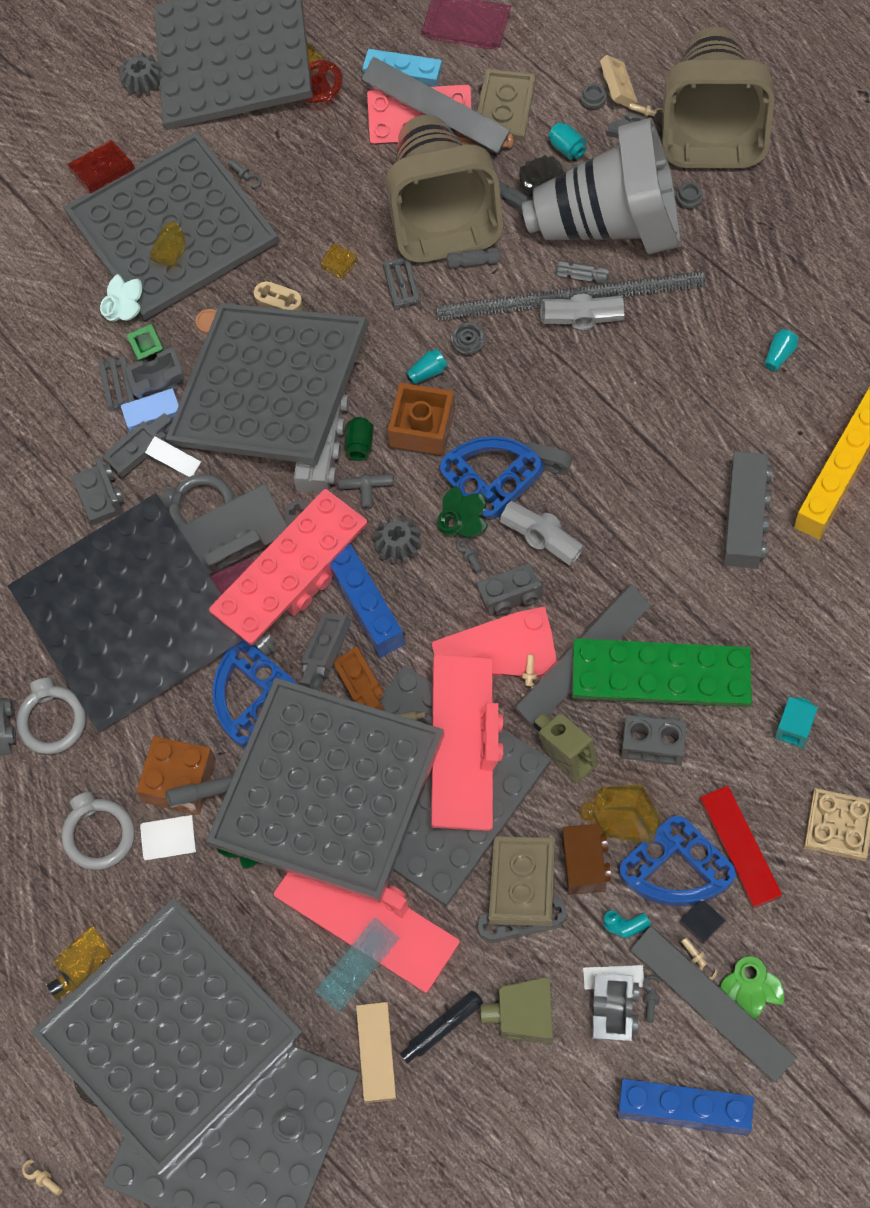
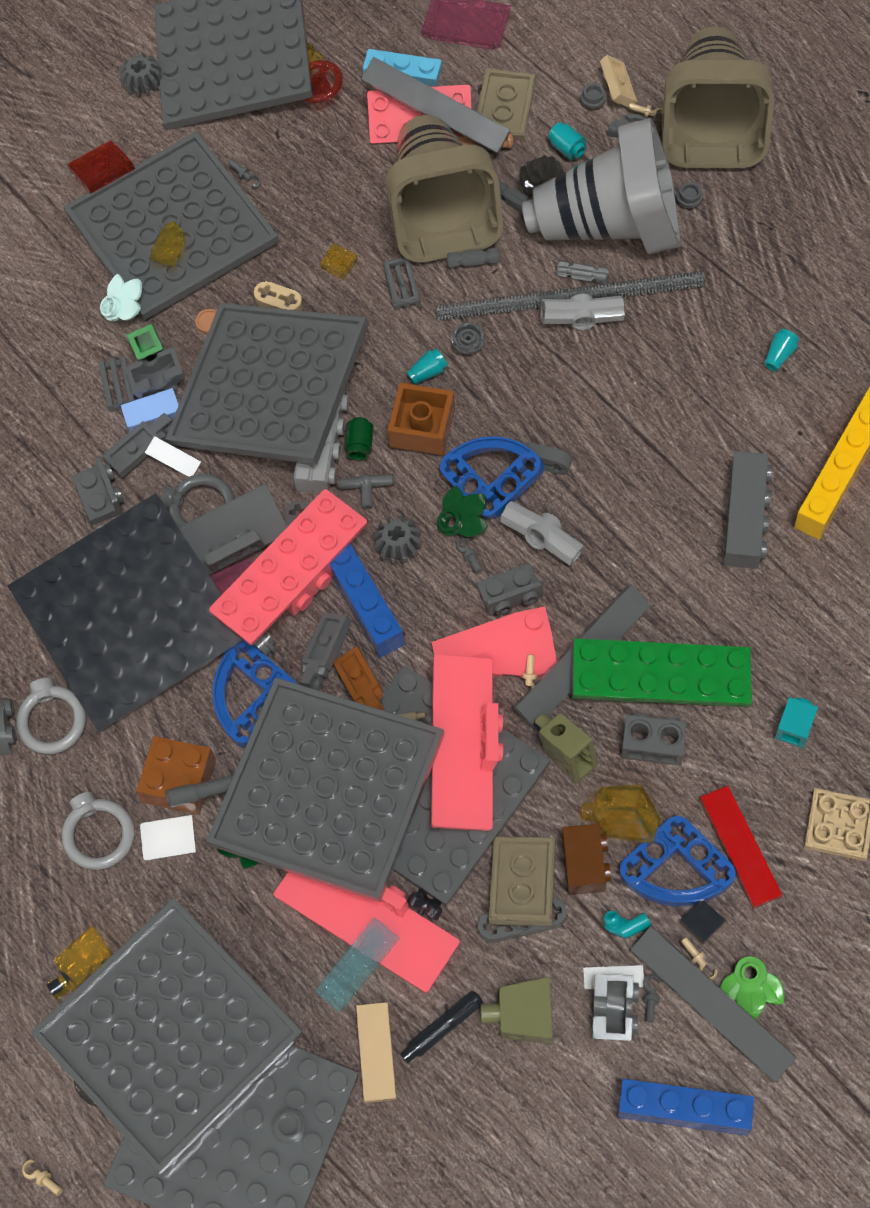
none -> black piece [407,889,443,920]

